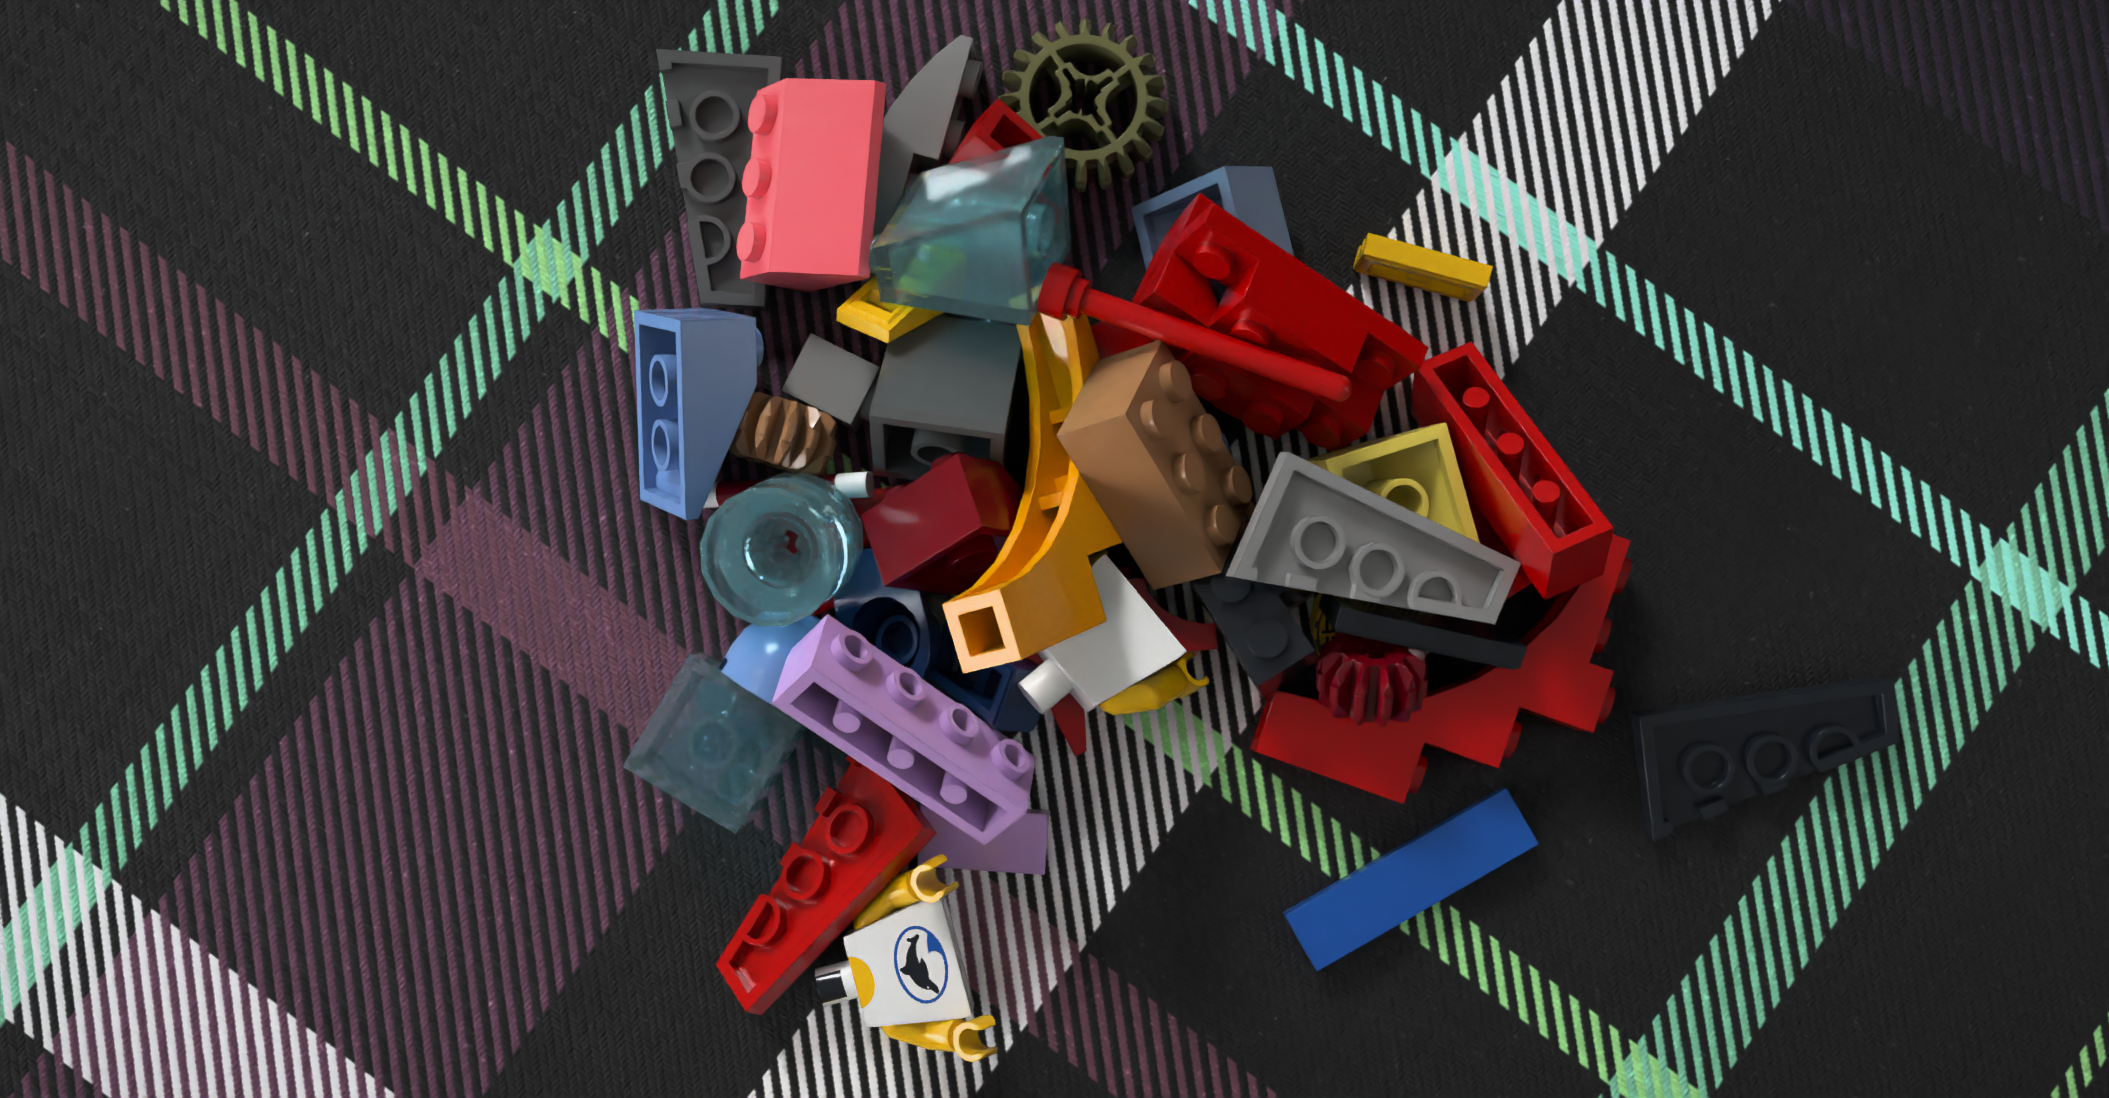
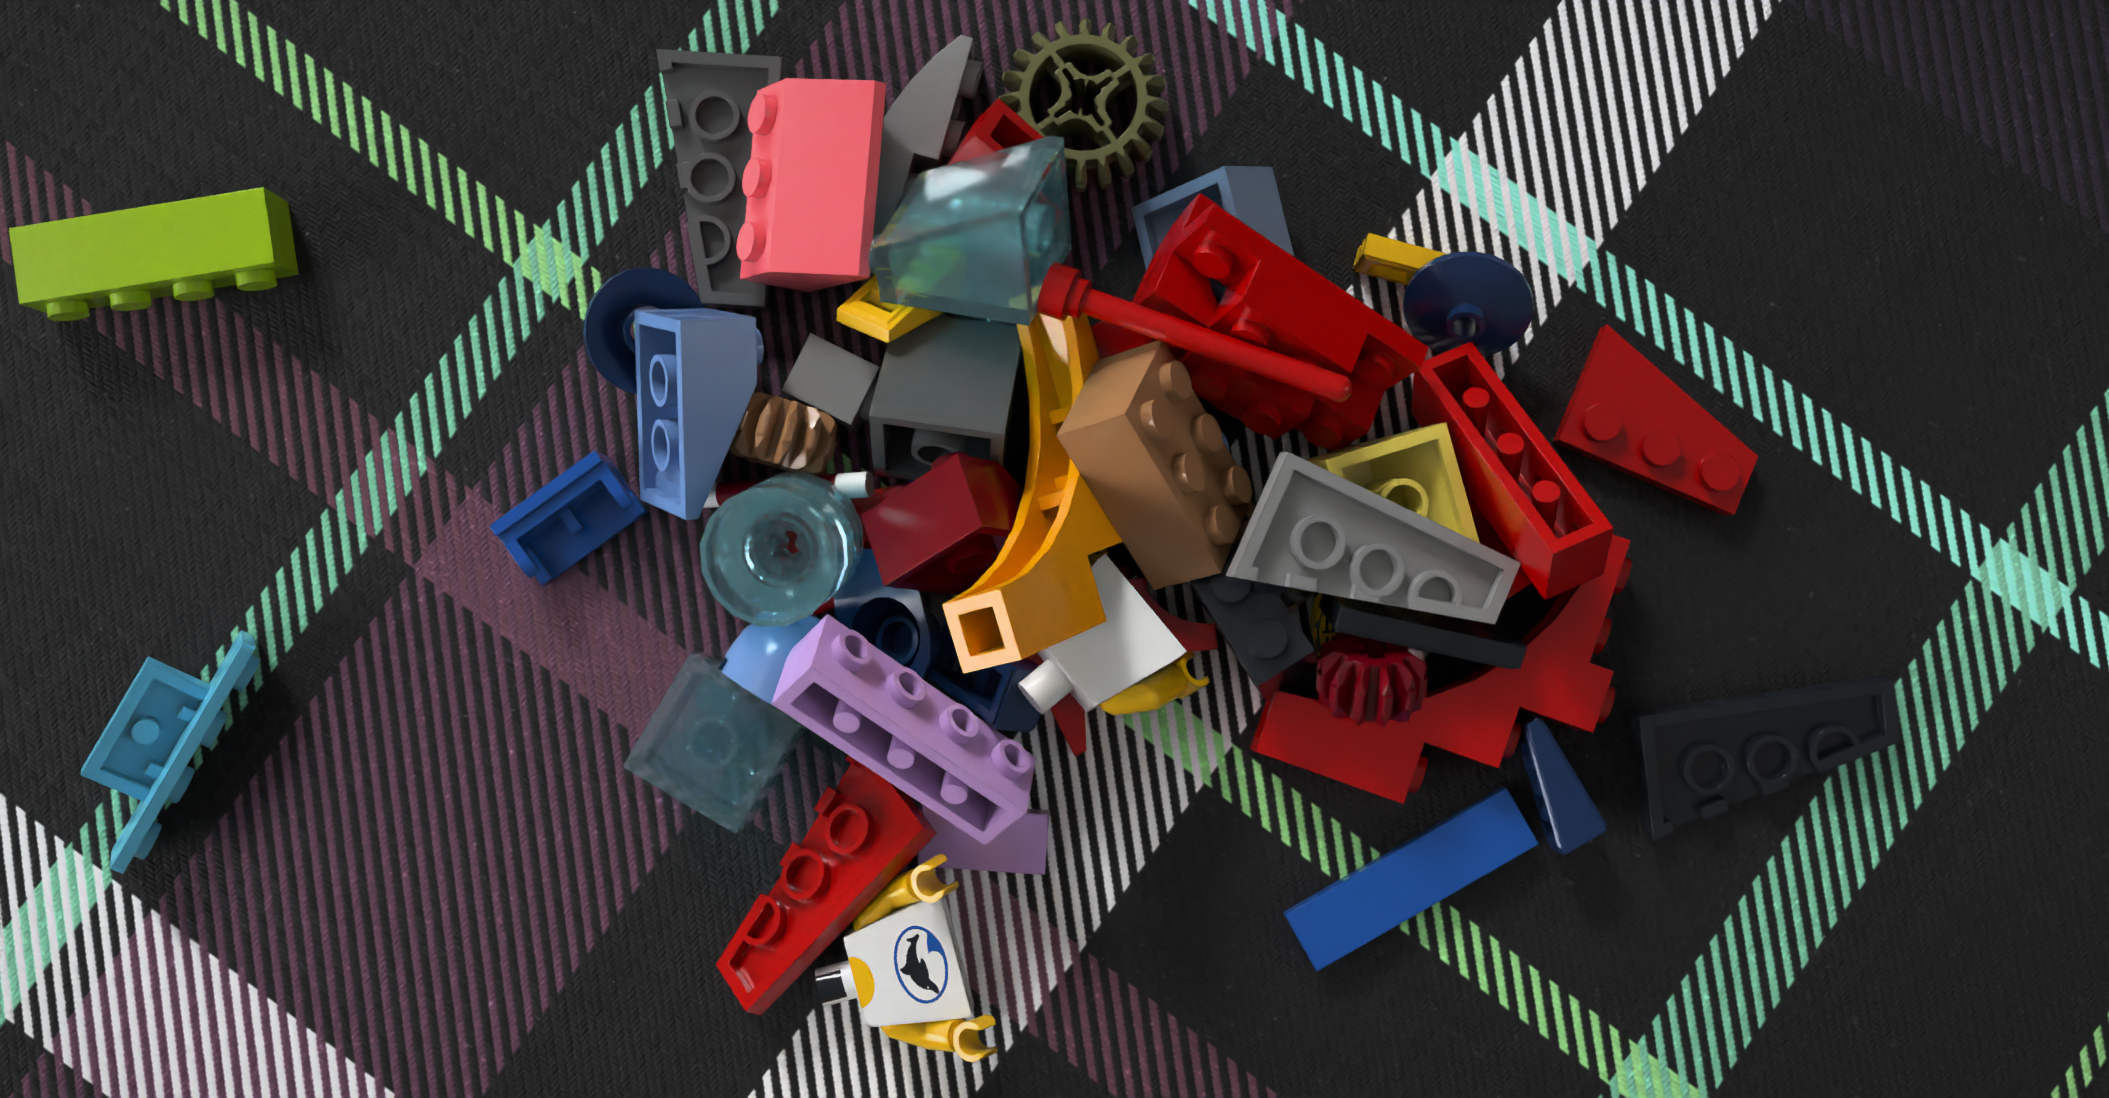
none -> lime brick [9,187,299,321]
none -> medium azure bracket [81,630,260,874]
none -> blue hinge [489,450,648,586]
none -> dark blue dish [583,267,704,394]
none -> dark blue dish [1403,251,1533,357]
none -> dark blue slope [1515,715,1607,855]
none -> red wing [1553,324,1758,516]

